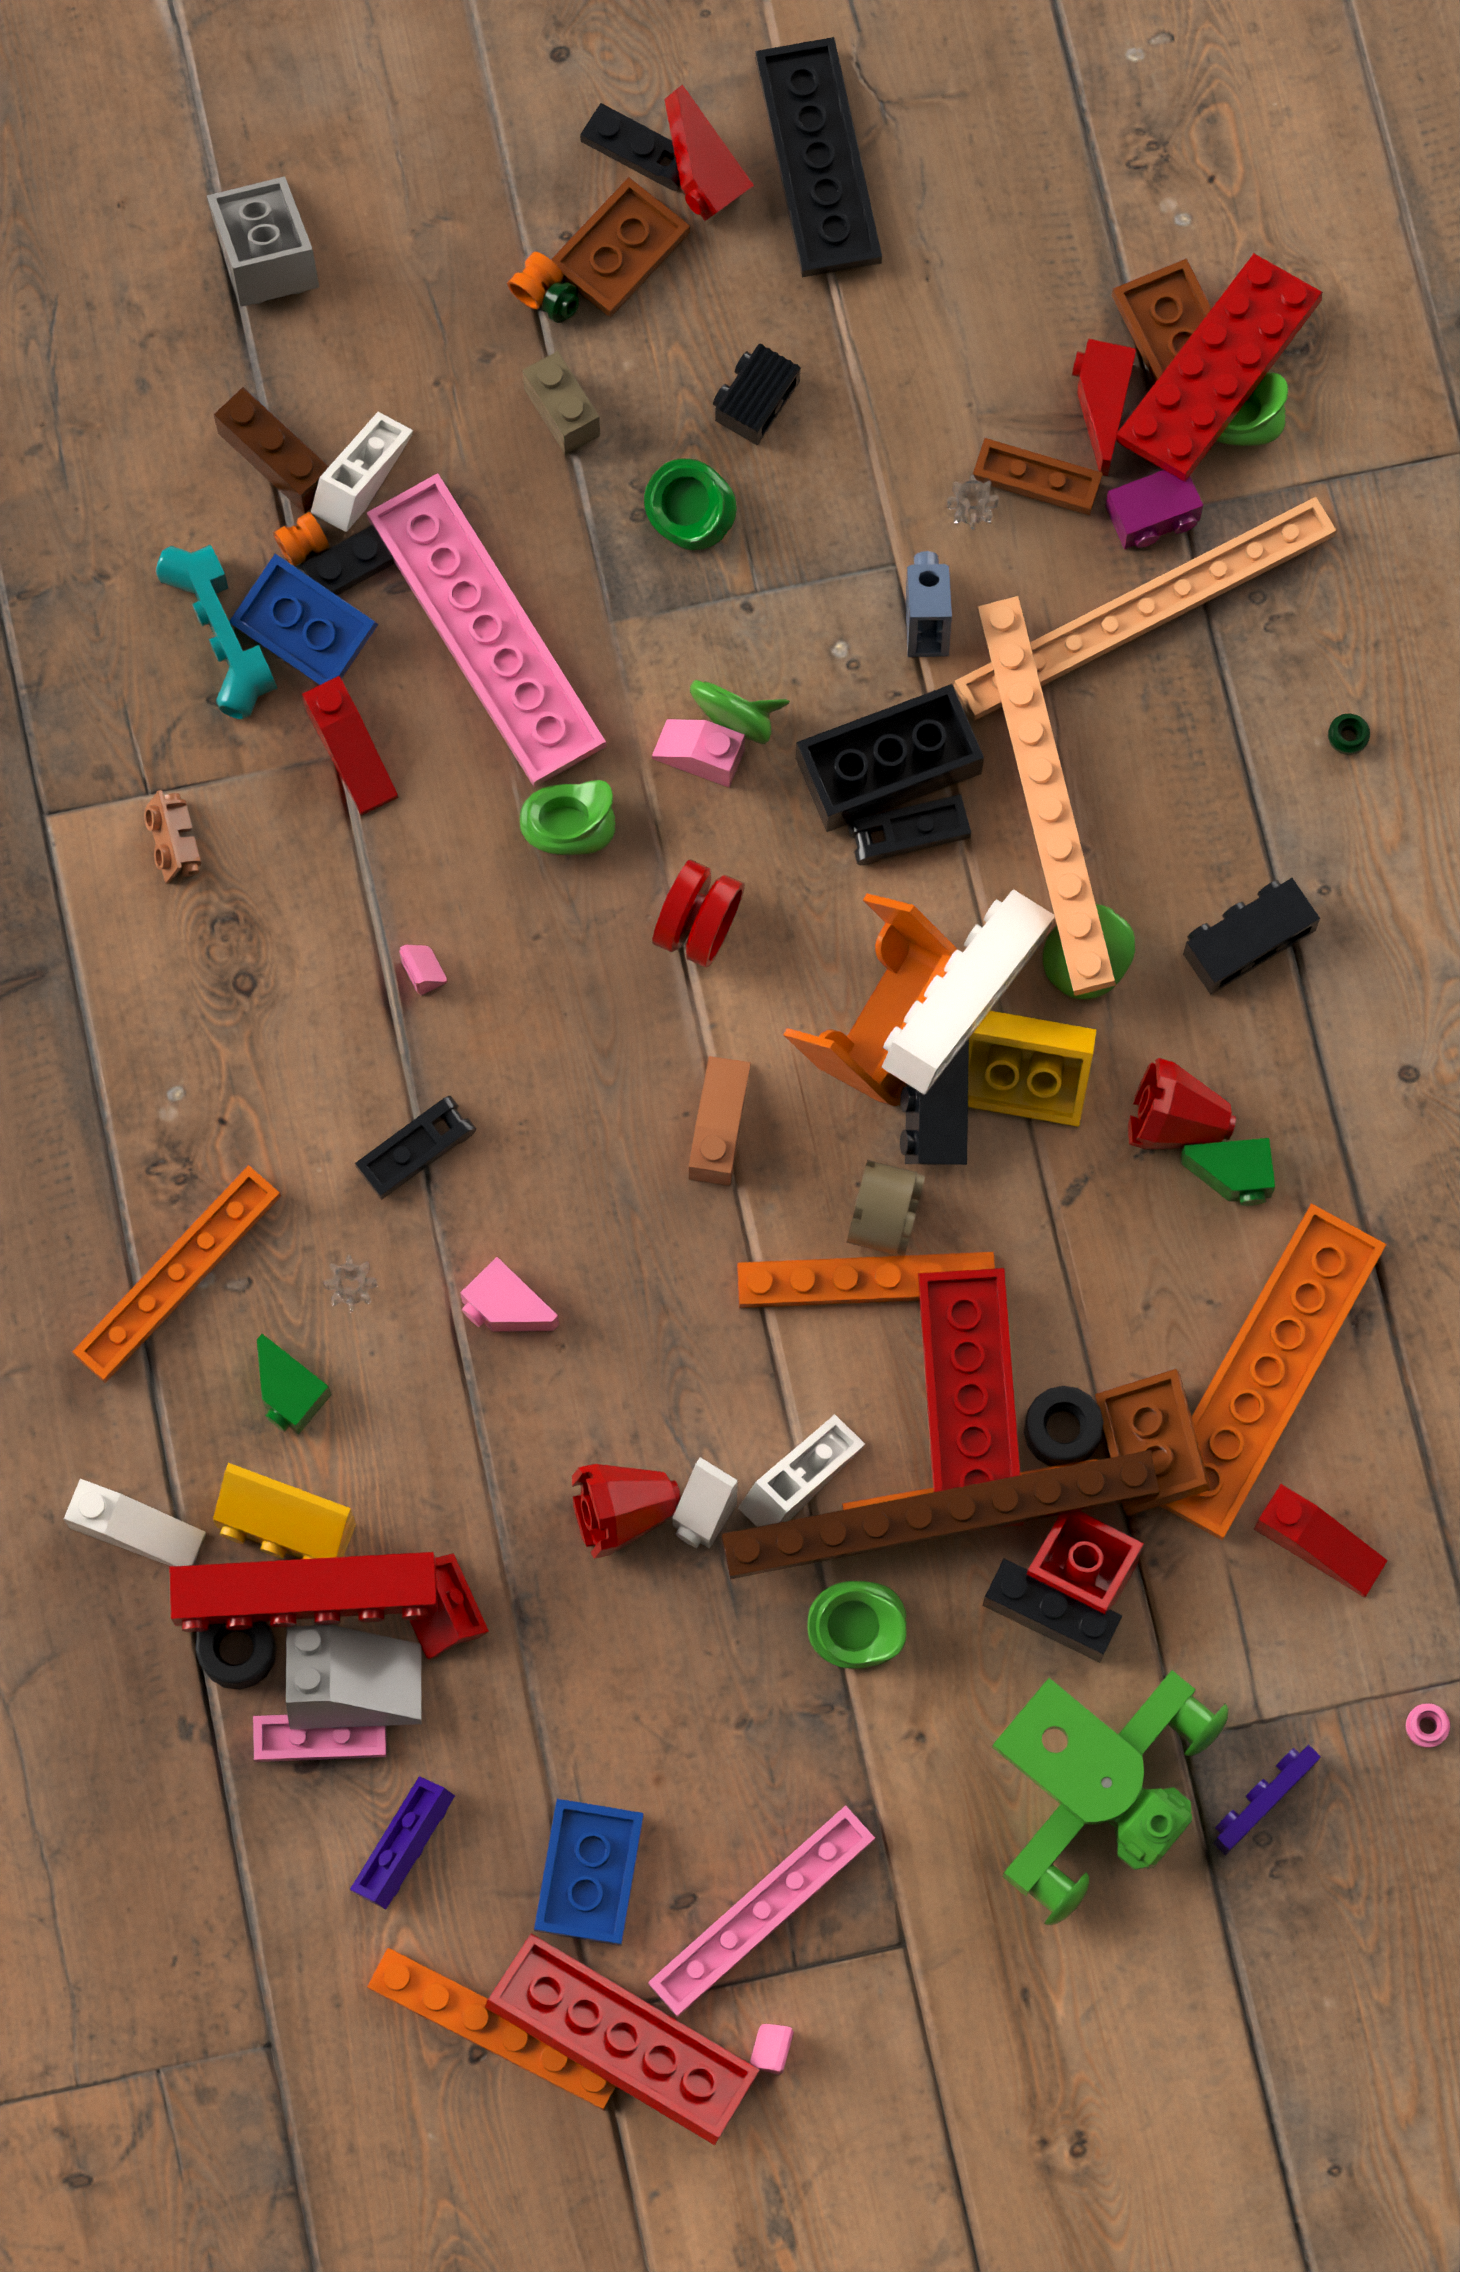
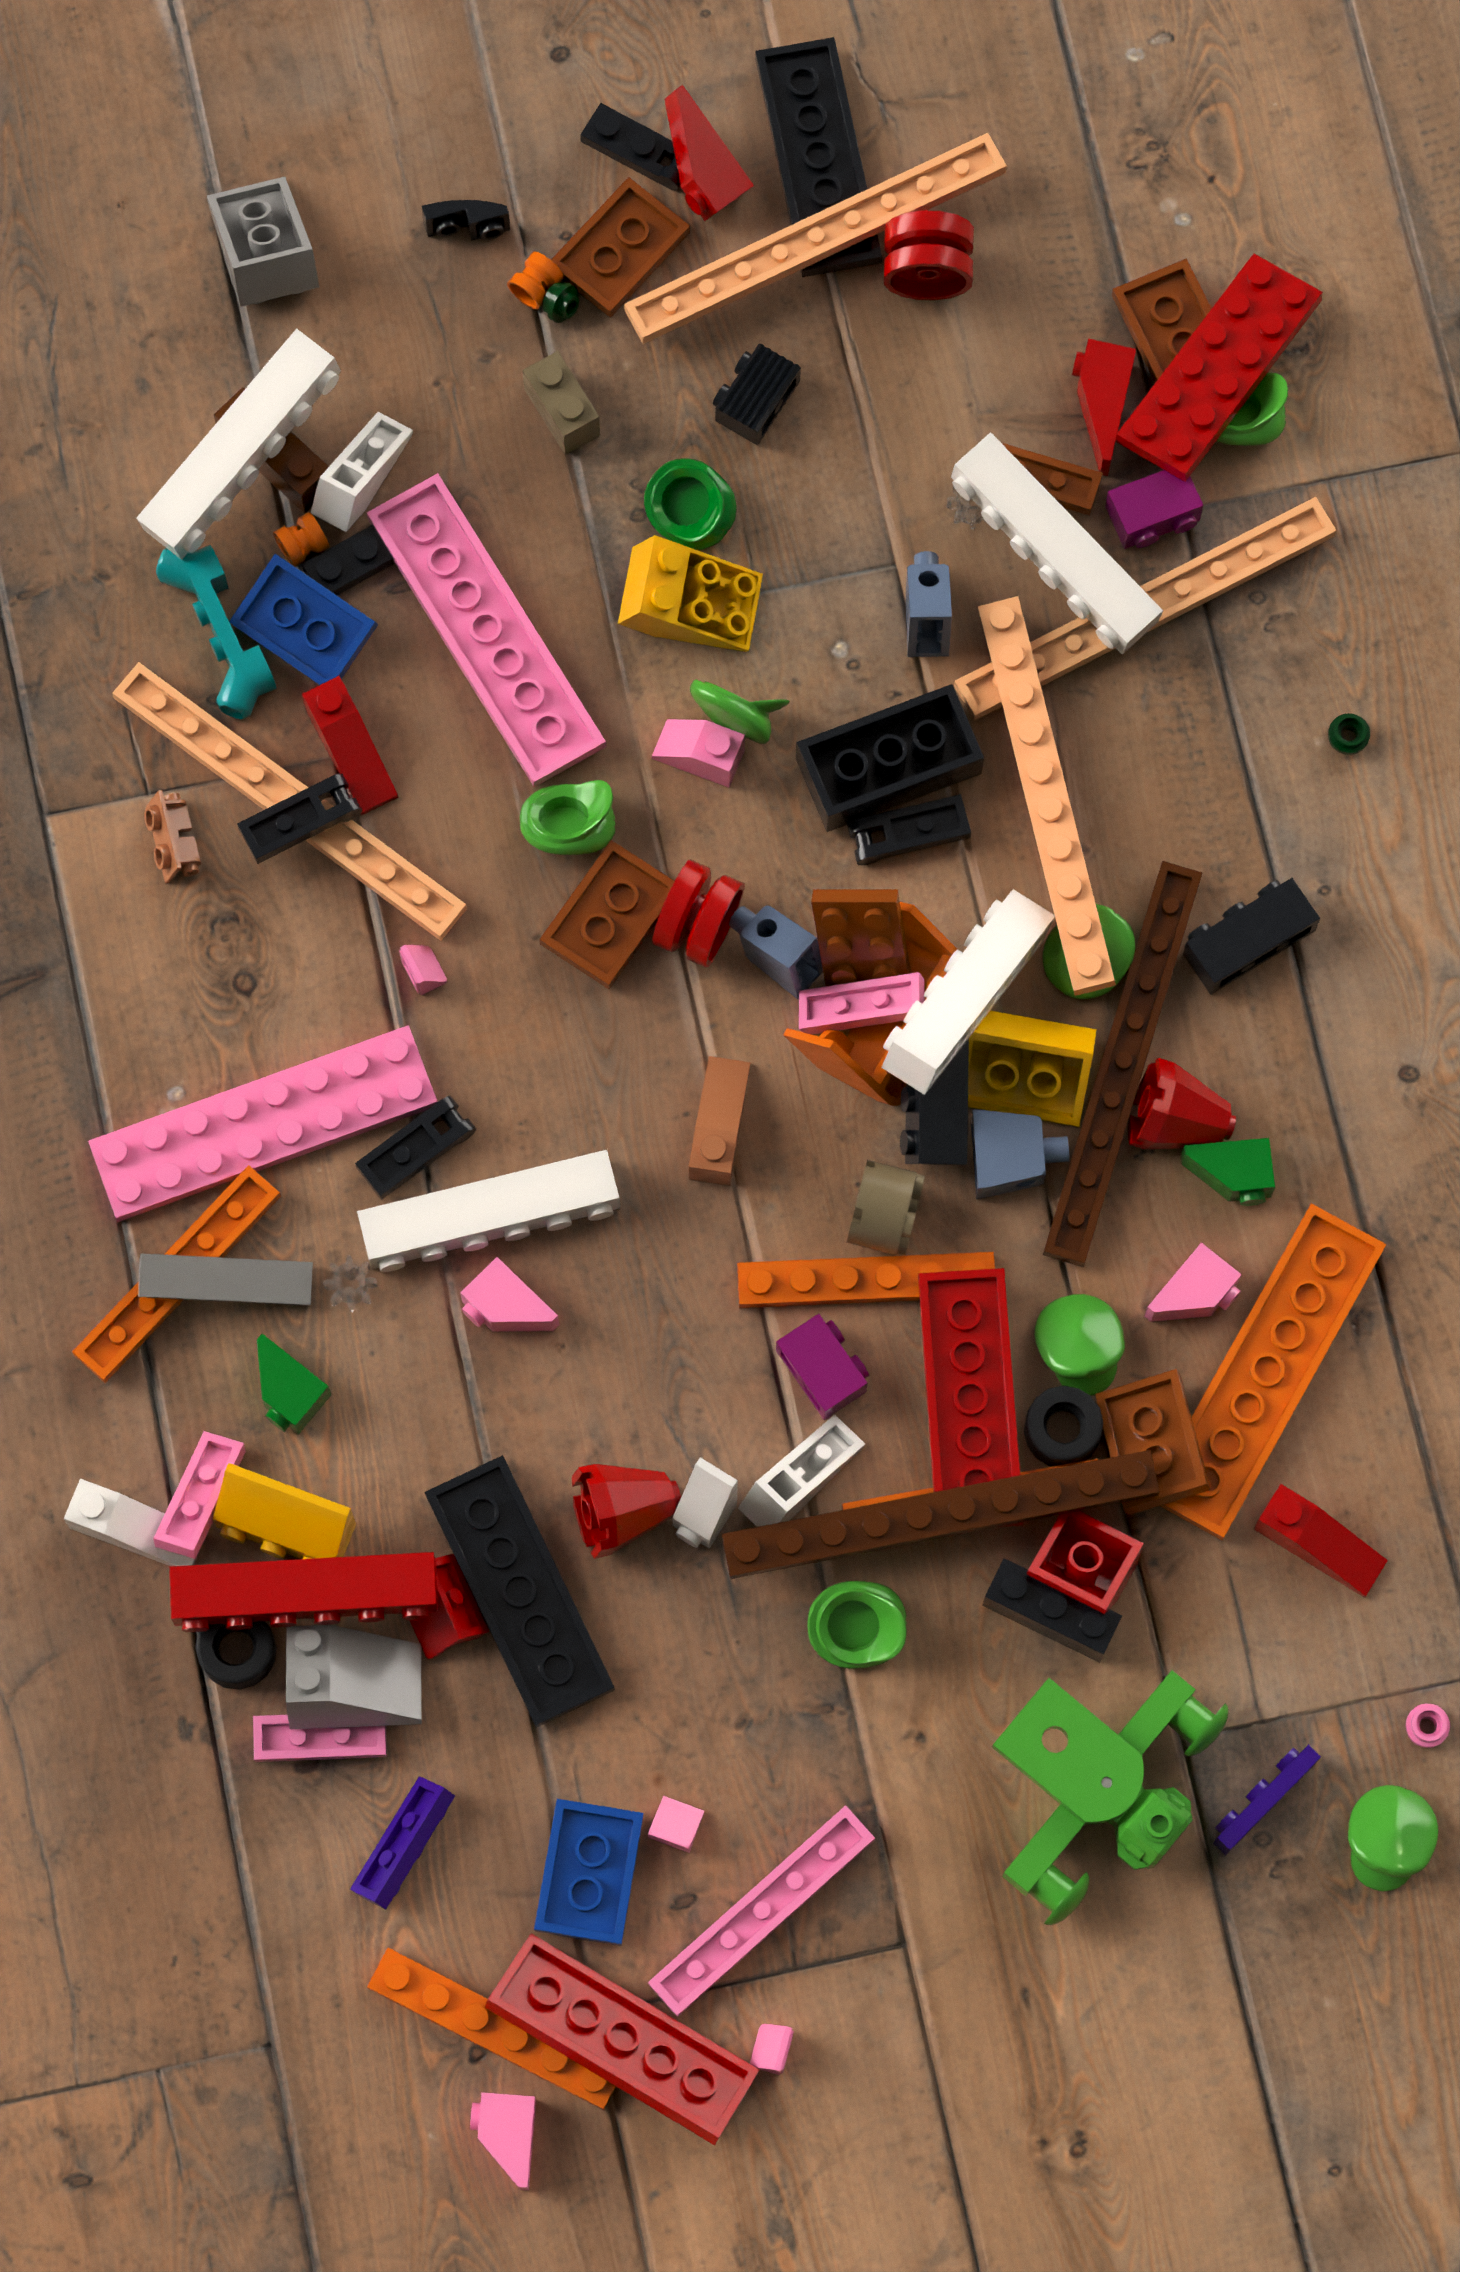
none -> bright pink plate [88,1025,438,1222]
none -> light nougat plate [112,662,467,941]
none -> white brick [136,328,341,560]
none -> light grey tile [138,1253,313,1305]
none -> bright pink plate [153,1431,246,1559]
none -> black plate [237,773,362,864]
none -> white brick [357,1150,620,1272]
none -> black slope [422,200,510,241]
none -> black plate [425,1455,615,1728]
none -> bright pink slope [470,2092,536,2190]
none -> dark orange plate [539,840,674,989]
none -> yellow slope [618,535,763,652]
none -> light nougat plate [624,133,1007,344]
none -> bright pink slope [648,1796,705,1853]
none -> sand blue torso [729,905,823,999]
none -> magenta brick [776,1313,869,1420]
none -> bright pink plate [799,972,925,1035]
none -> dark orange plate [811,889,911,986]
none -> red wheel [884,210,974,300]
none -> white brick [951,432,1163,654]
none -> sand blue torso [970,1110,1069,1199]
none -> bright green piece [1034,1294,1125,1396]
none -> reddish brown plate [1043,861,1202,1267]
none -> bright pink slope [1144,1243,1242,1322]
none -> bright green piece [1348,1785,1438,1891]

